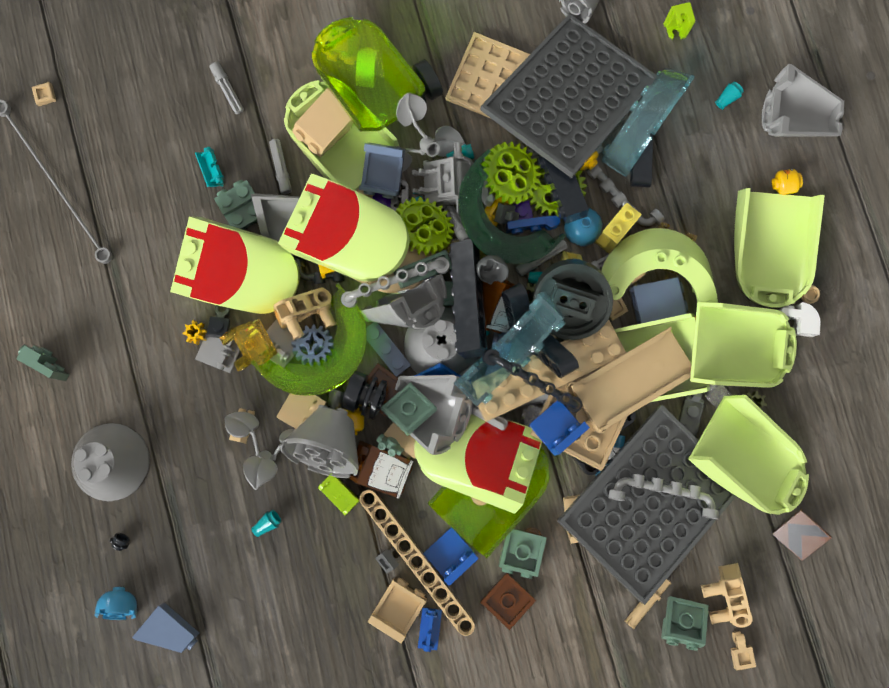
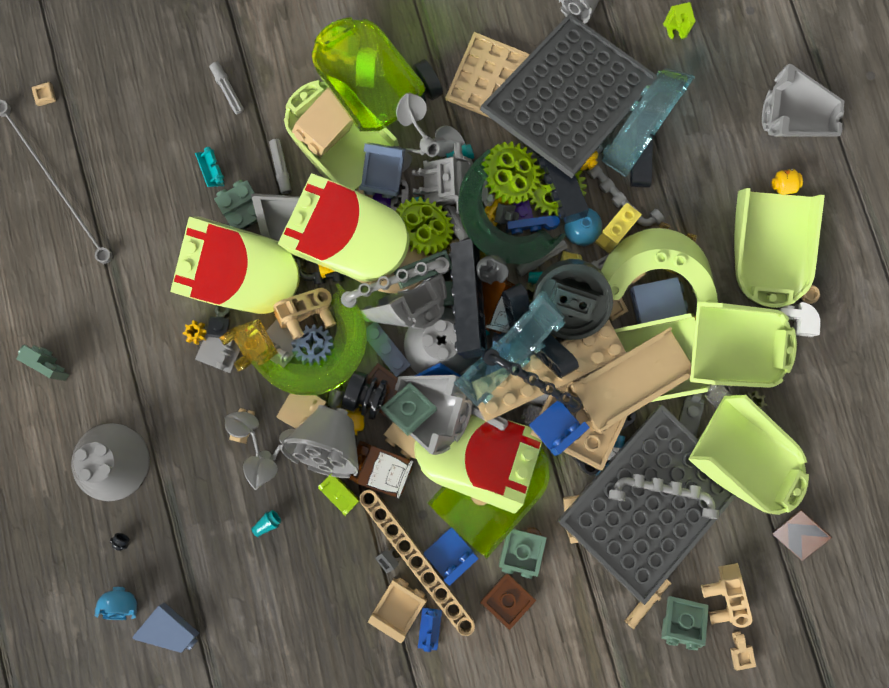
sand green piece [376,433,404,457] -> none
teal cone [715,81,744,110] -> none

